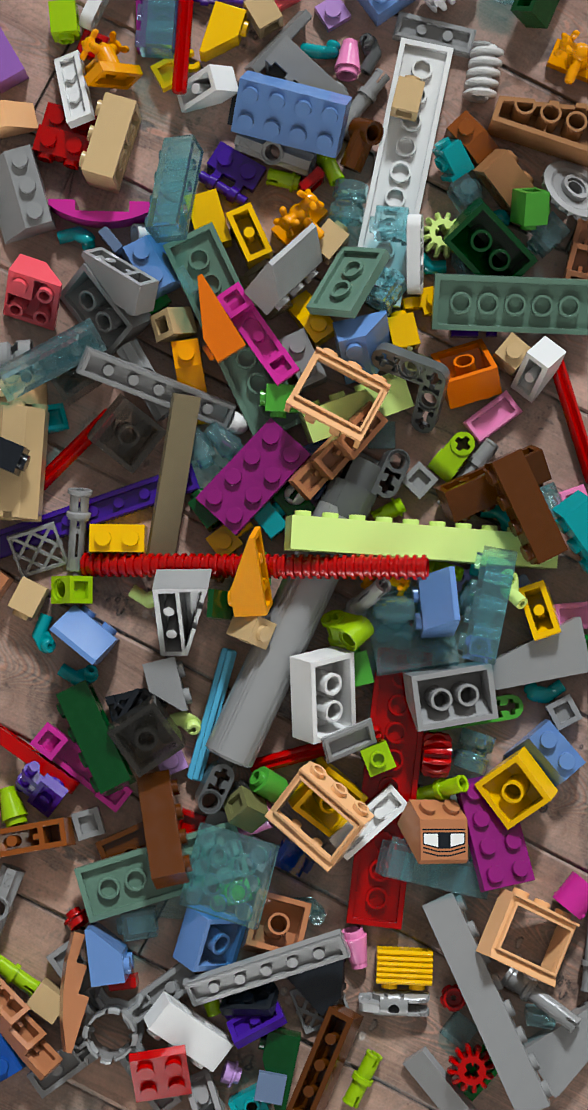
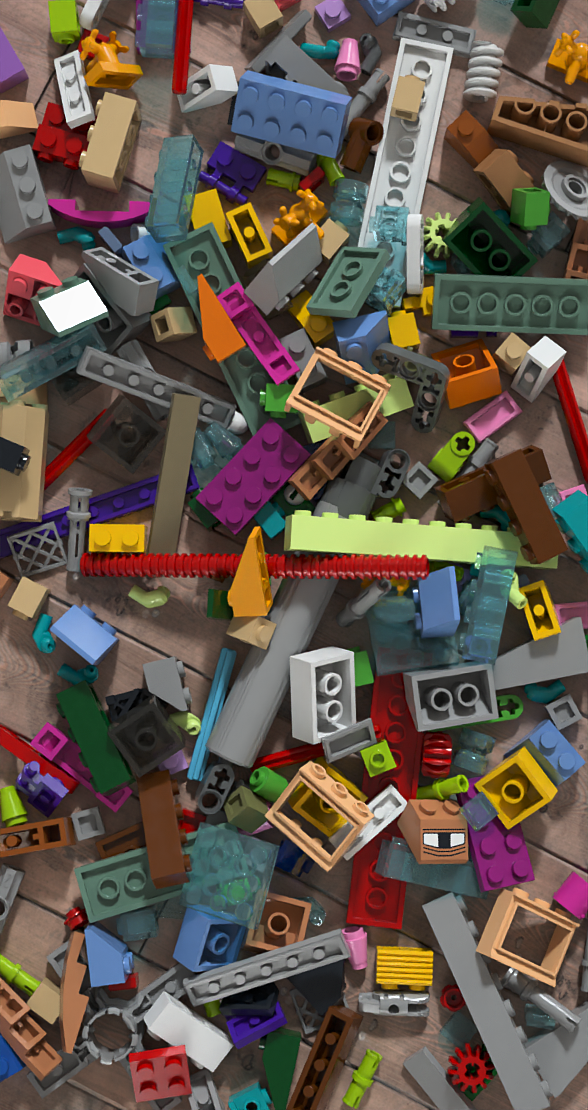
teal slope [48,403,70,435] -> none
lime brick [51,576,93,604] -> none
yellow plate [150,49,201,93] -> none
light grey wedge [152,569,212,656] -> none
light orange slope [171,338,208,425] -> none
yellow slope [199,1,250,62] -> none
yellow plate [205,522,254,556] -> none
lavender plate [220,1060,242,1088] -> none
sand blue tile [254,1070,287,1106] -> none
lime piece [320,610,374,651] -> none
teal brick [432,137,475,183] -> none
clear light blue brick [447,172,484,214] -> none
none -> slope [30,276,109,337]
none -> clear light blue tile [459,791,499,832]

